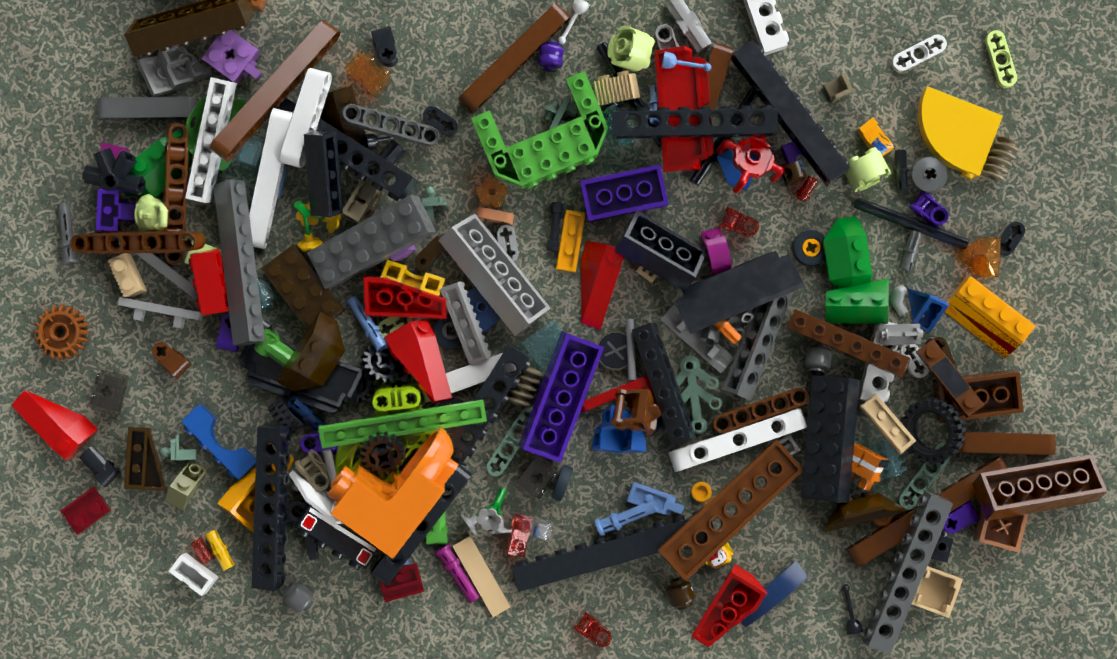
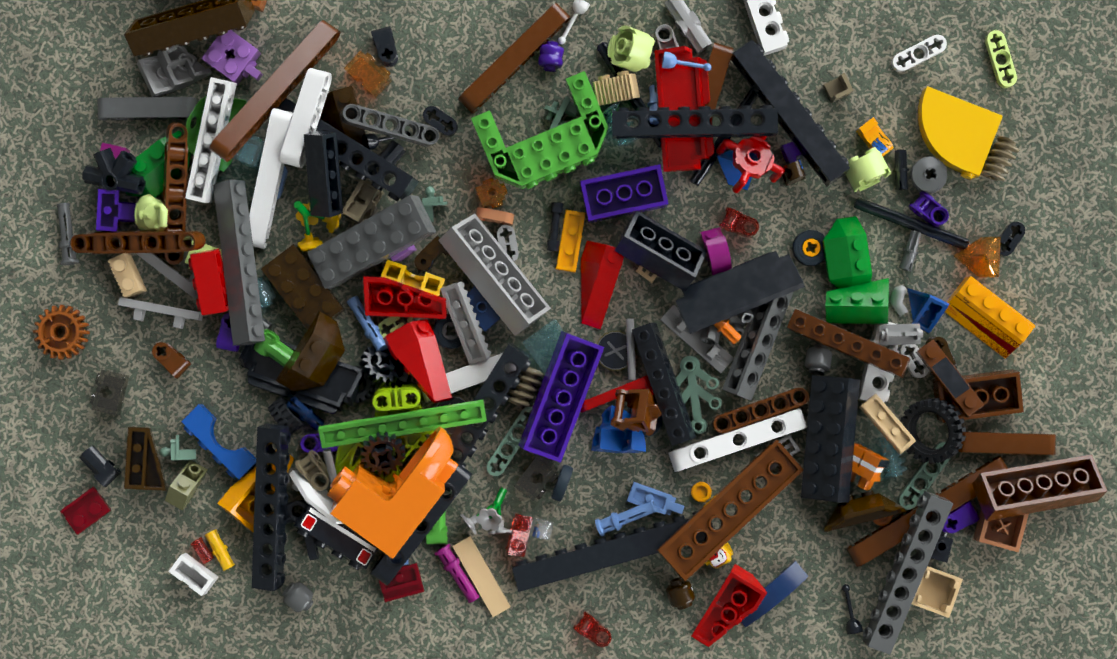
red wedge [11,390,99,460] -> none
clear red pin [795,175,819,202] -> none

